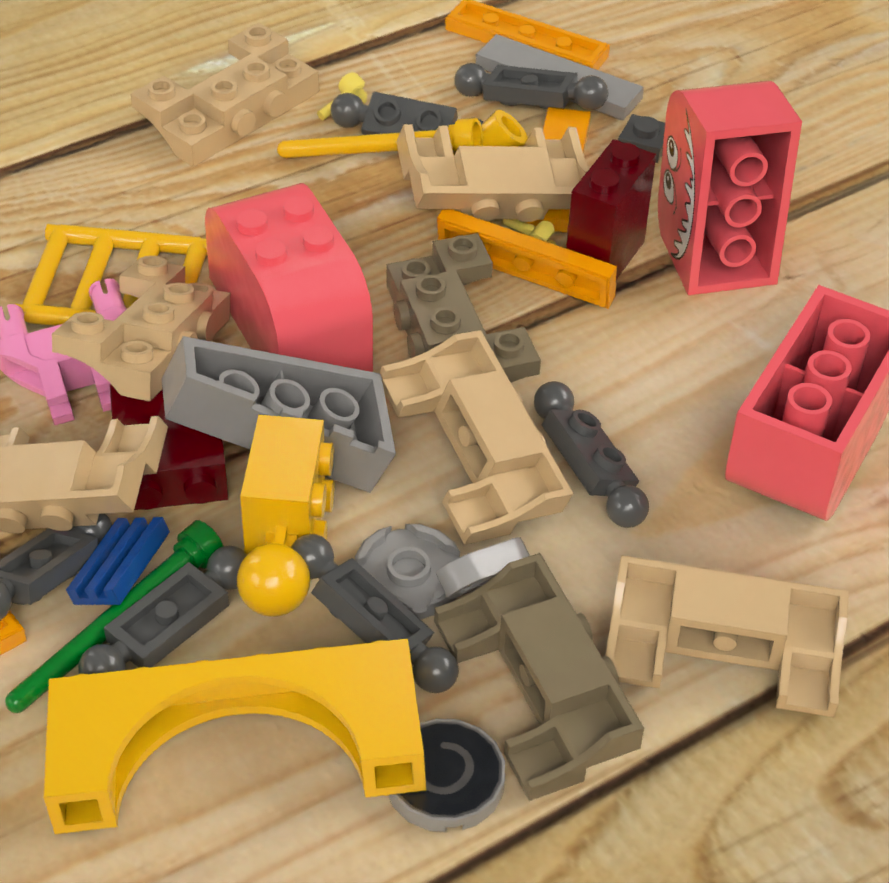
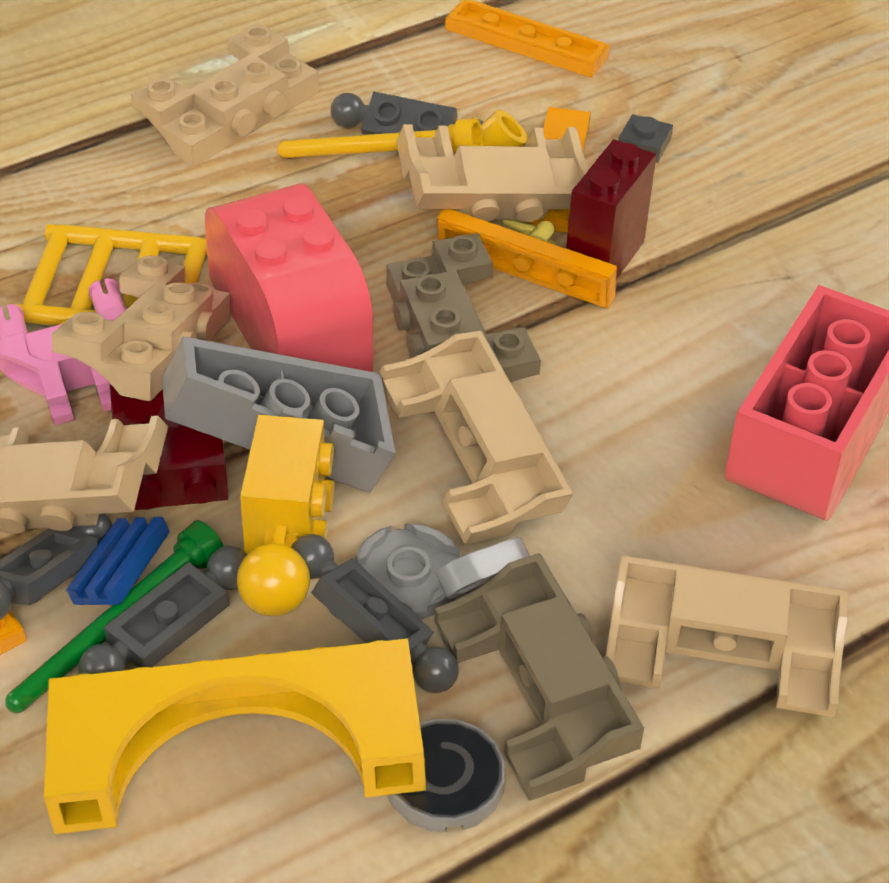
light yellow hand [317,72,367,120] -> none
dark grey plate [454,63,608,110] -> none
light grey tile [476,34,644,120] -> none
dark grey plate [534,381,649,528] -> none
coral brick [658,81,802,295] -> none

